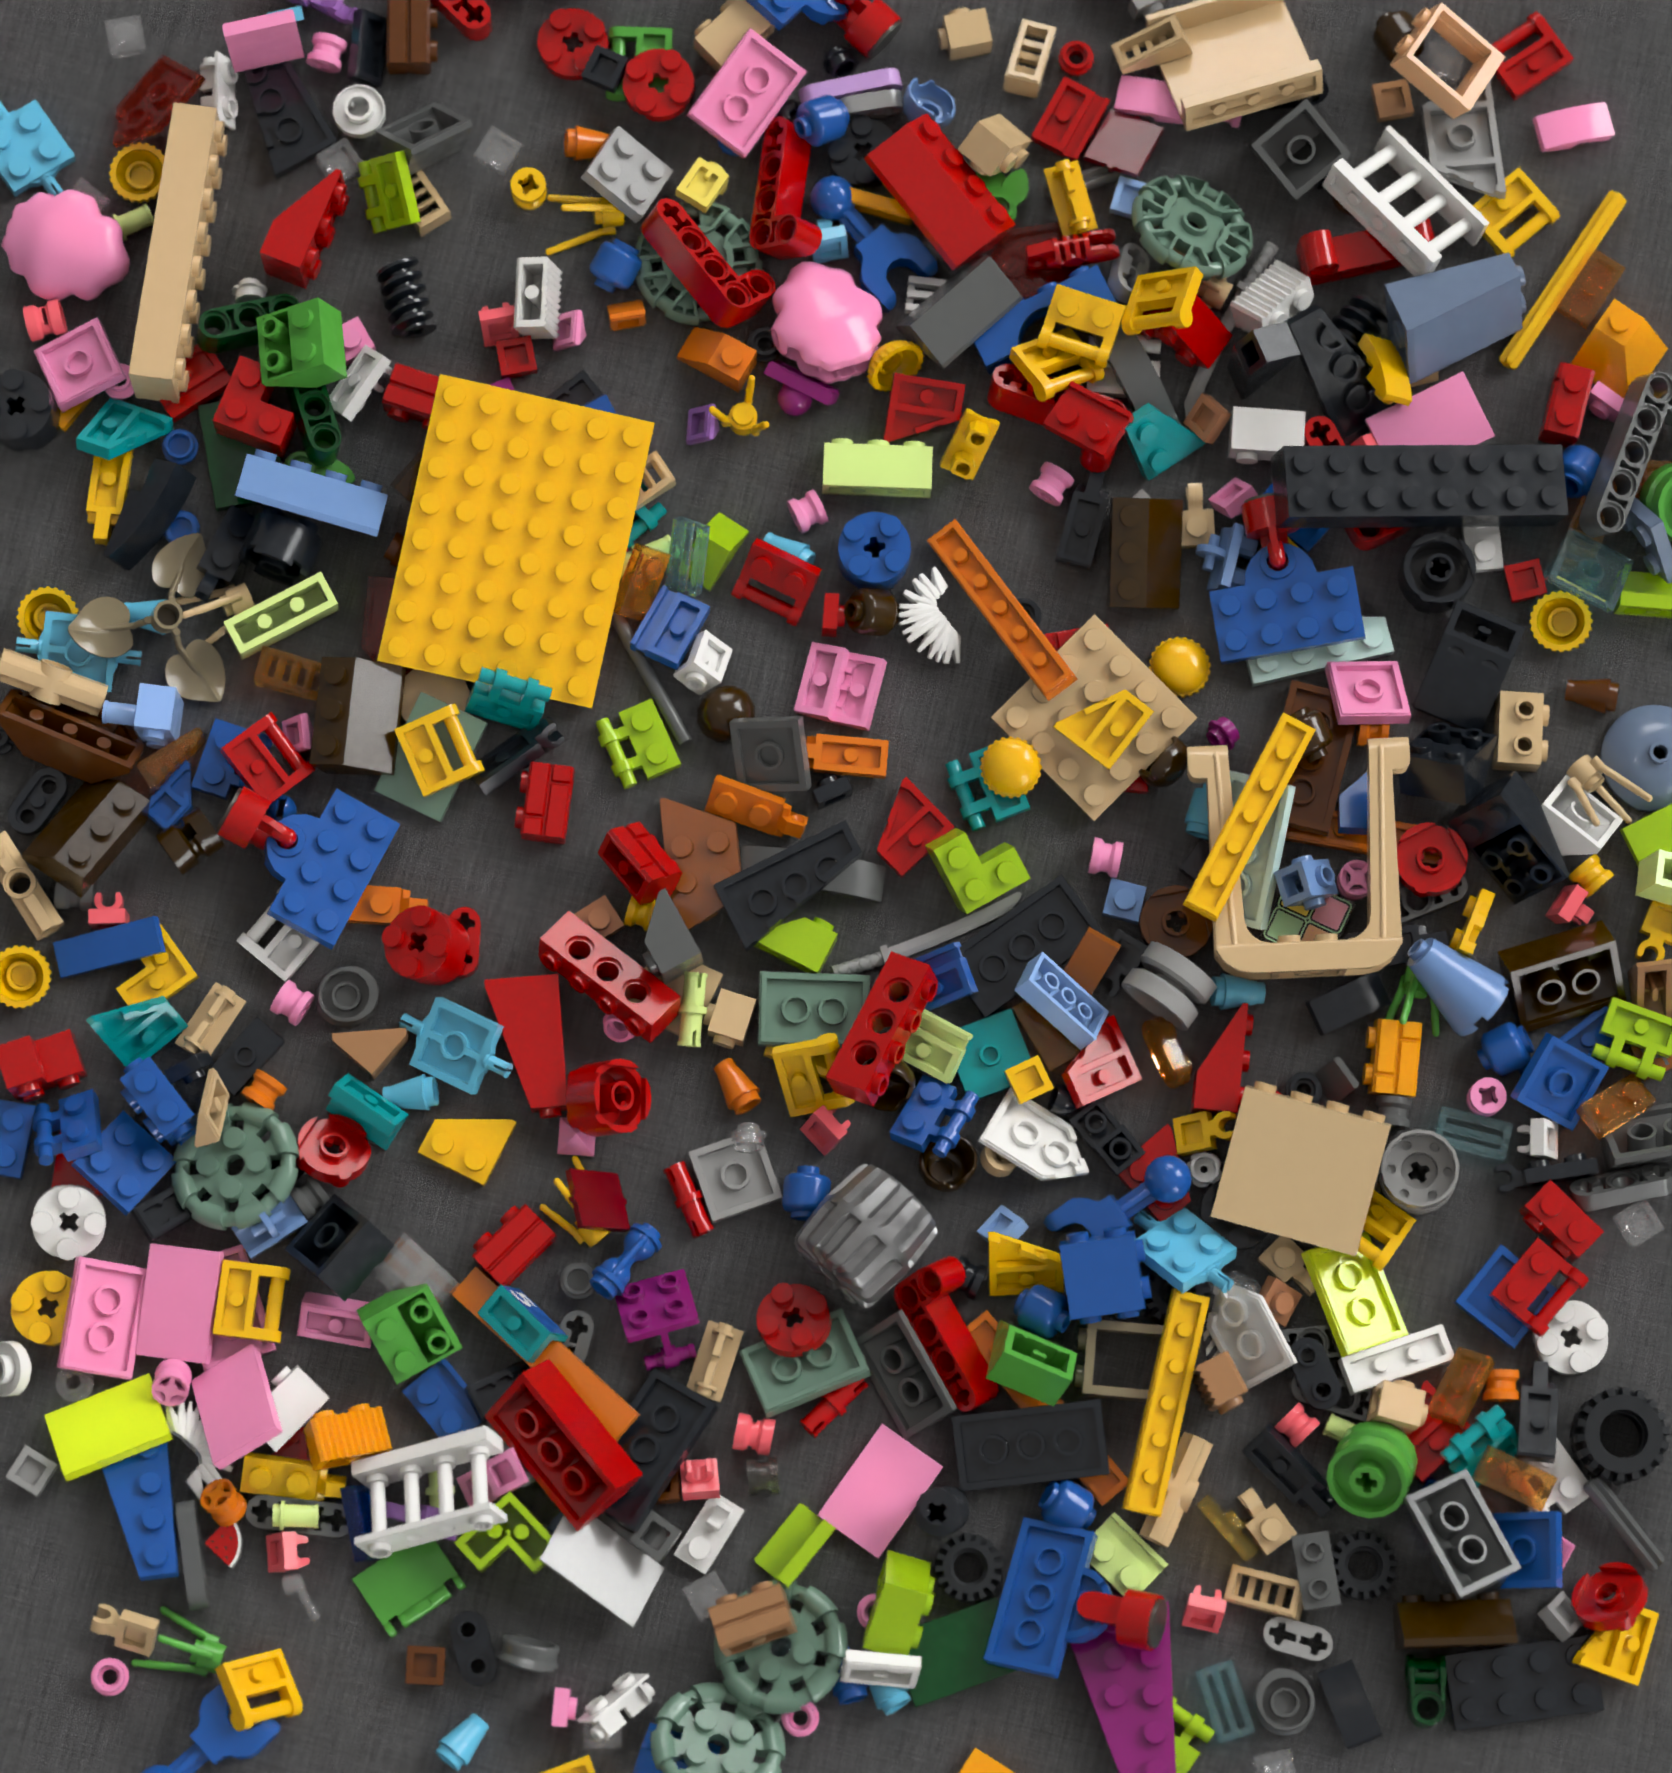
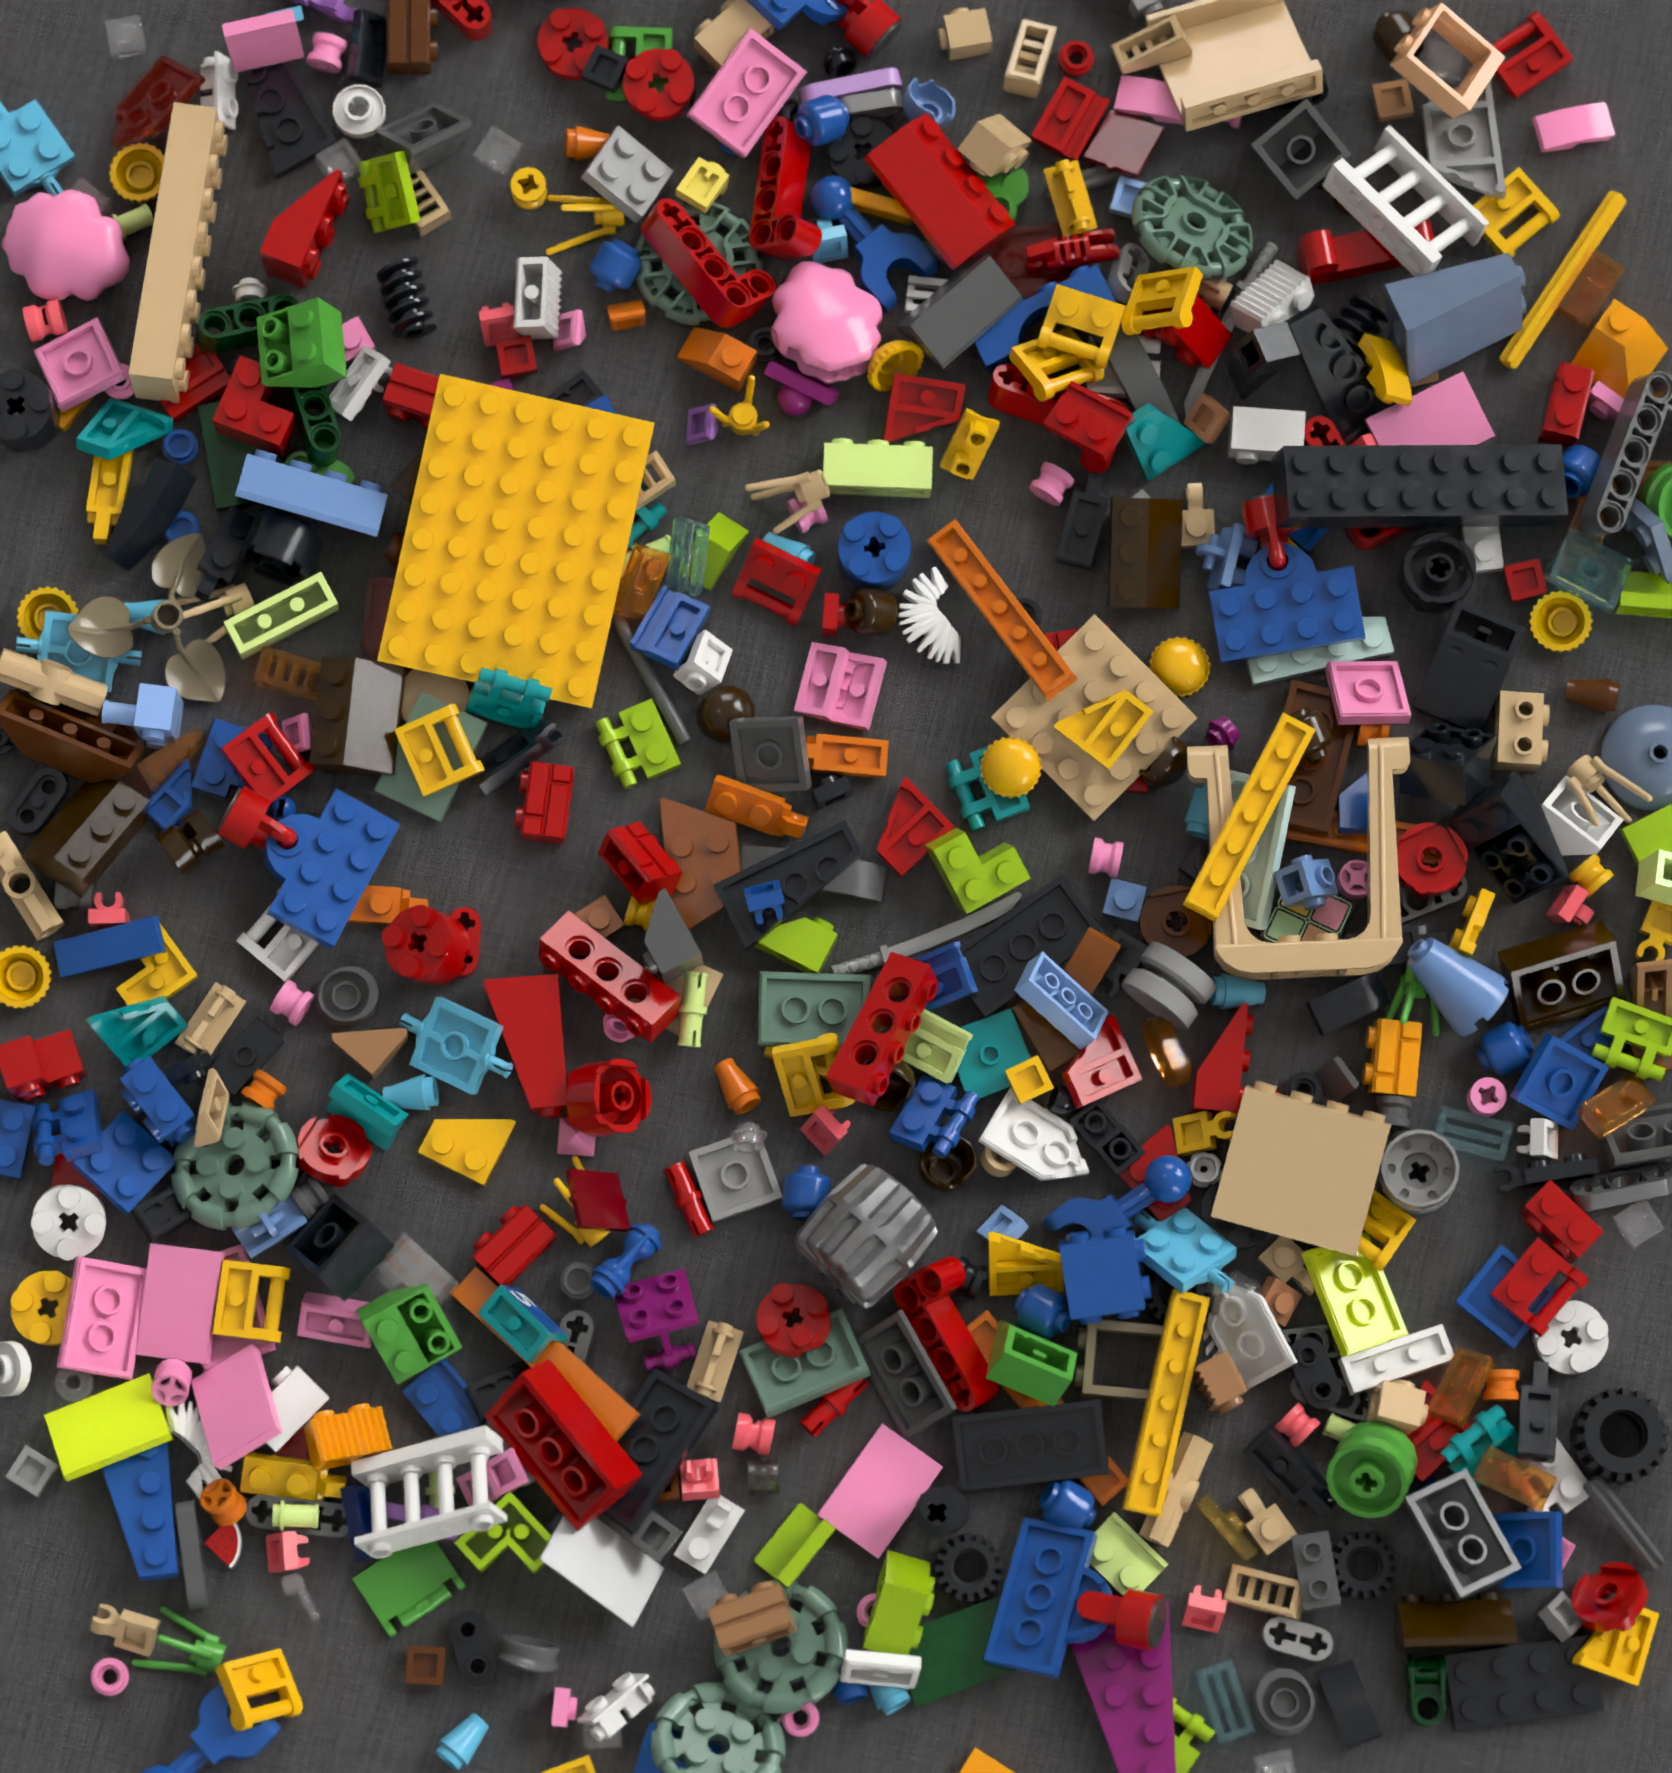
tan brick [703,988,756,1049] -> none
bright pink plate [1208,477,1258,519] -> none
none -> blue tile [743,879,785,925]
none -> tan plant [745,469,830,534]

